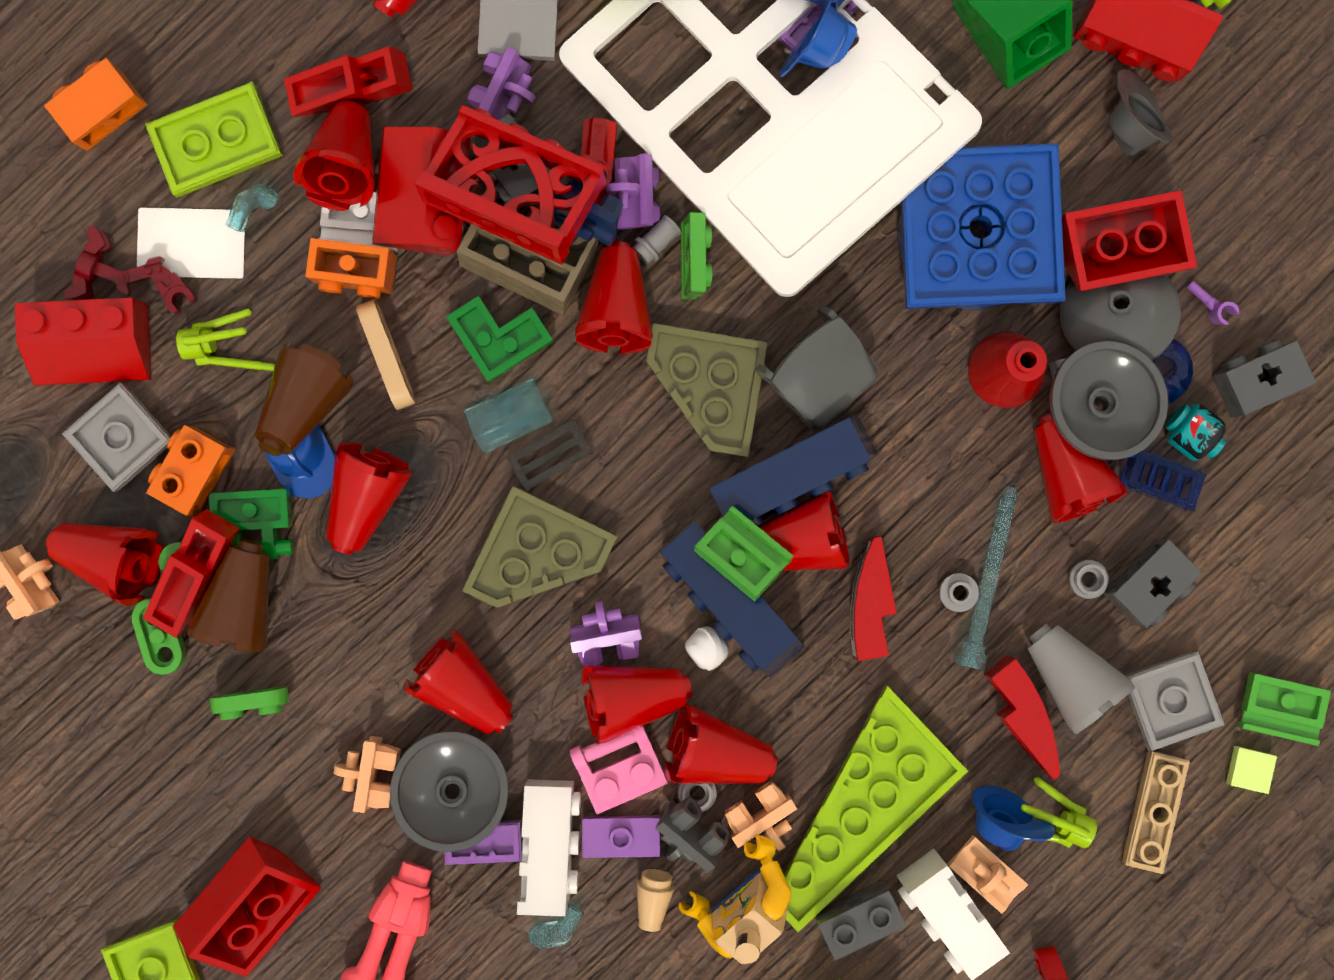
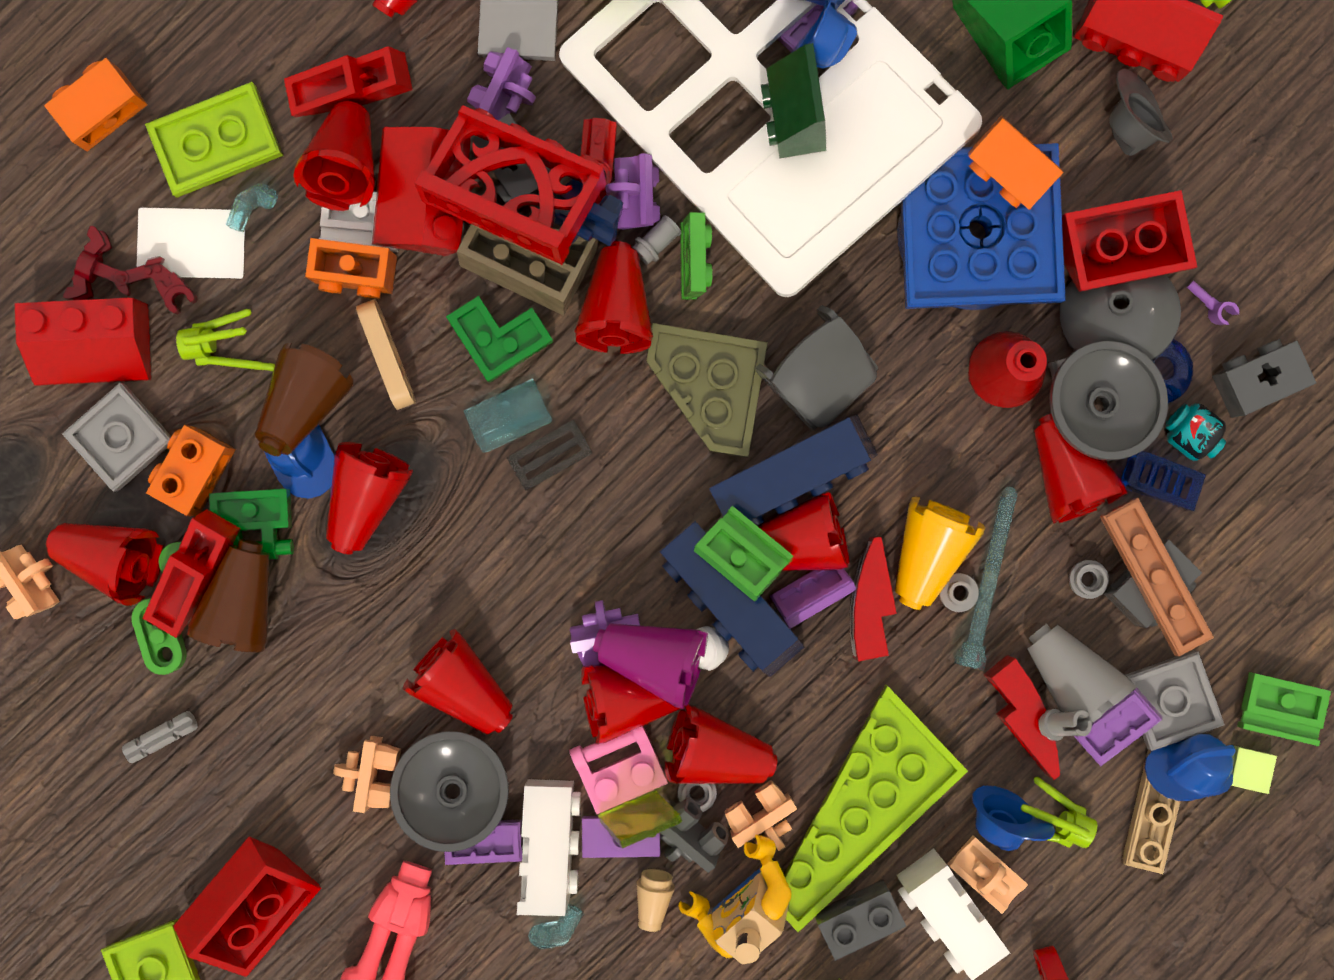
bright green plate [209,686,290,720] -> none
olive plate [462,486,618,608] -> none
none -> light grey axle [122,711,198,763]
none -> magenta cone [593,623,708,709]
none -> clear neon green piece [598,790,682,848]
none -> dark green slope [761,43,827,159]
none -> medium lavender plate [770,568,856,629]
none -> yellow cone [895,497,986,610]
none -> orange brick [968,116,1064,210]
none -> light grey pin [1039,709,1092,741]
none -> medium lavender plate [1074,687,1163,767]
none -> nougat tile [1099,498,1214,656]
none -> blue piece [1144,734,1236,801]

